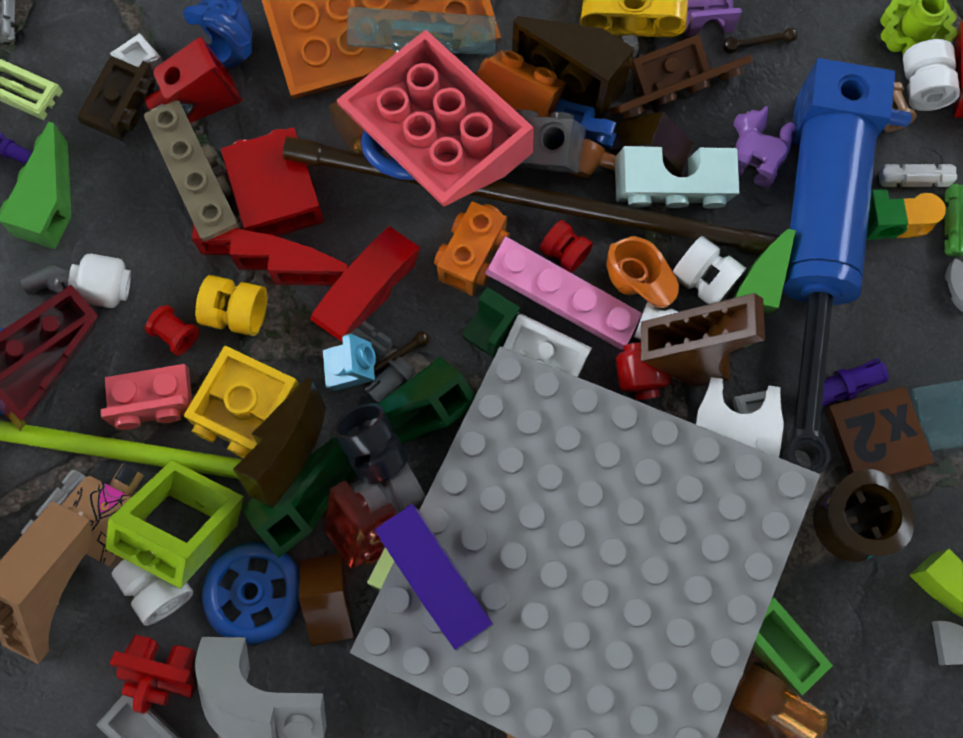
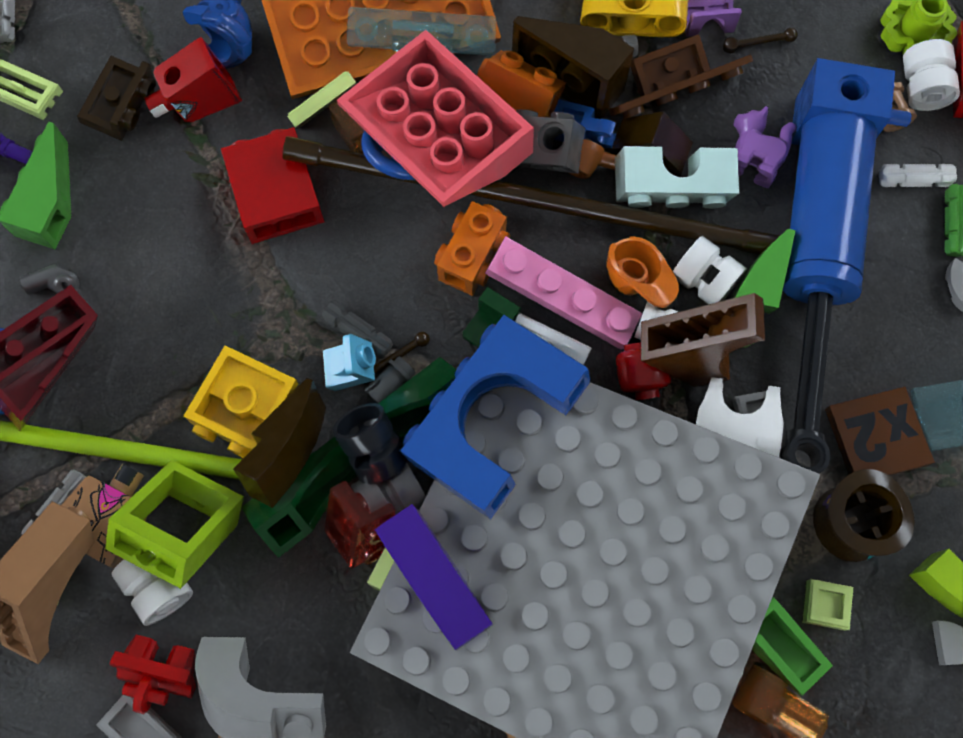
white head [68,254,131,308] -> none
coral bracket [100,364,192,430] -> none
white tile [110,33,163,70] -> none
dark tan bracket [144,100,238,241] -> none
red bush [145,305,200,356] -> none
red slope [192,225,348,286] -> none
yellow wheel [195,275,267,336] -> none
blue plate [201,542,301,645] -> none
reddish brown slope [299,553,355,646] -> none
red slope [310,226,420,342] -> none
red wheel [539,220,594,273] -> none
dark purple pin [822,358,889,407] -> none
leg [866,189,946,240] -> none
none -> yellowish green tile [287,71,357,128]
none -> blue arch [401,315,590,520]
none -> yellowish green tile [802,579,853,631]

